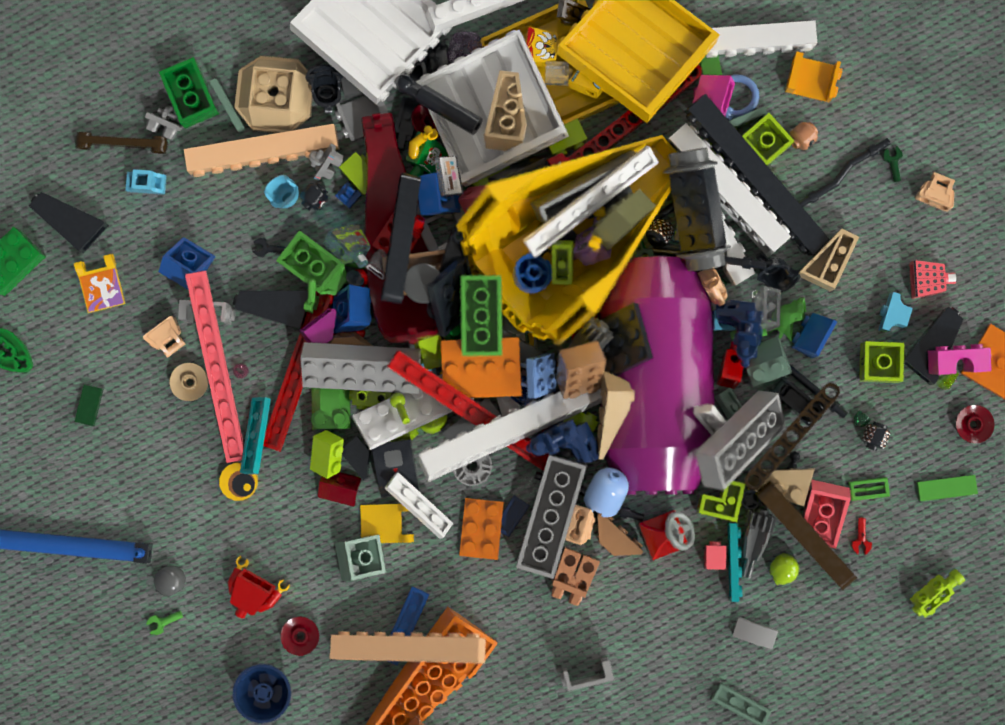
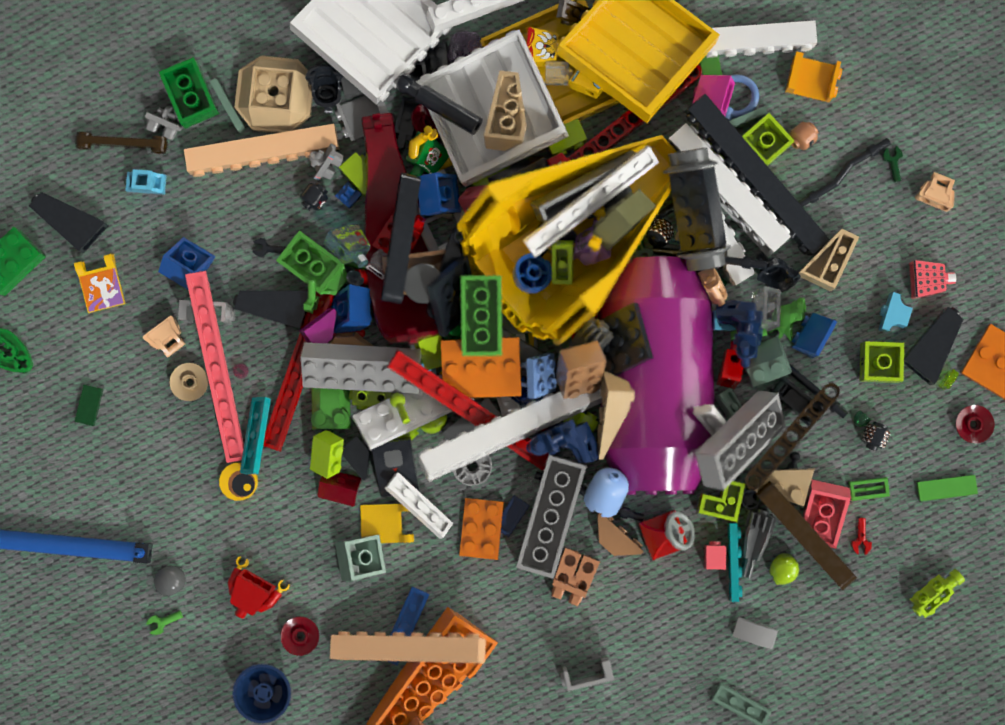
medium azure helmet [264,174,299,208] -> none
slope [435,156,463,196] -> none
light nougat piece [565,505,596,545] -> none
dark pink arch [928,344,991,375] -> none

